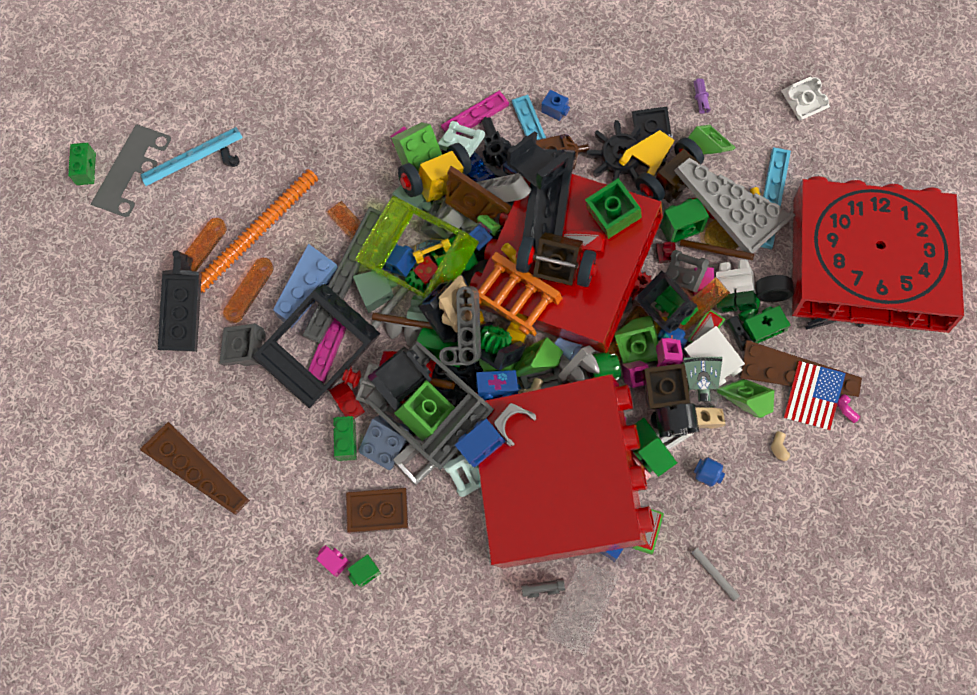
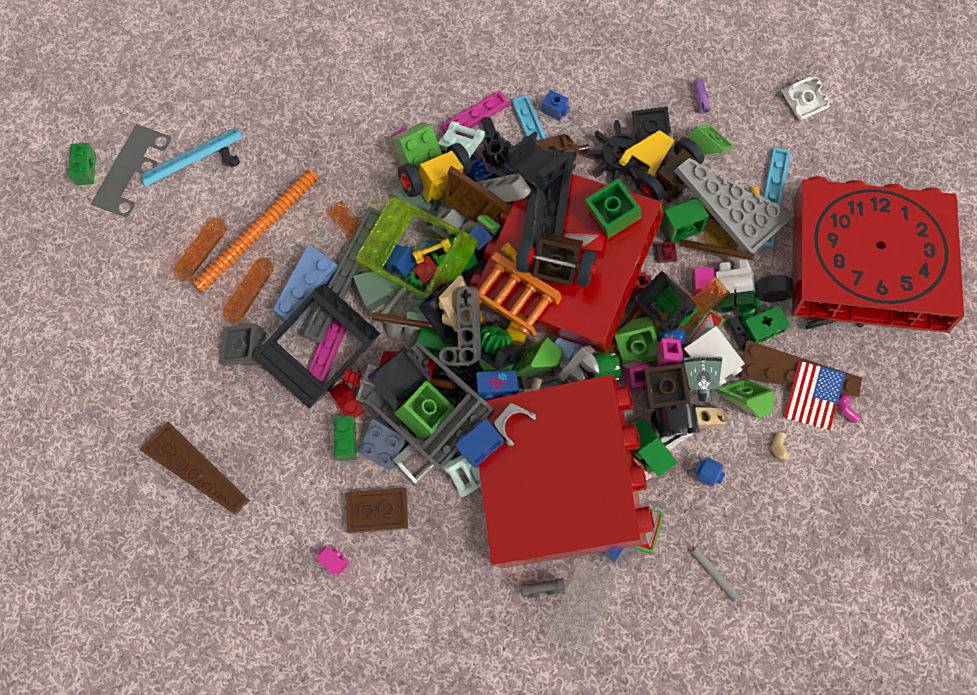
black hinge [157,250,202,352] -> none
green brick [348,554,381,588] -> none
dark grey plate [666,250,709,293] -> none

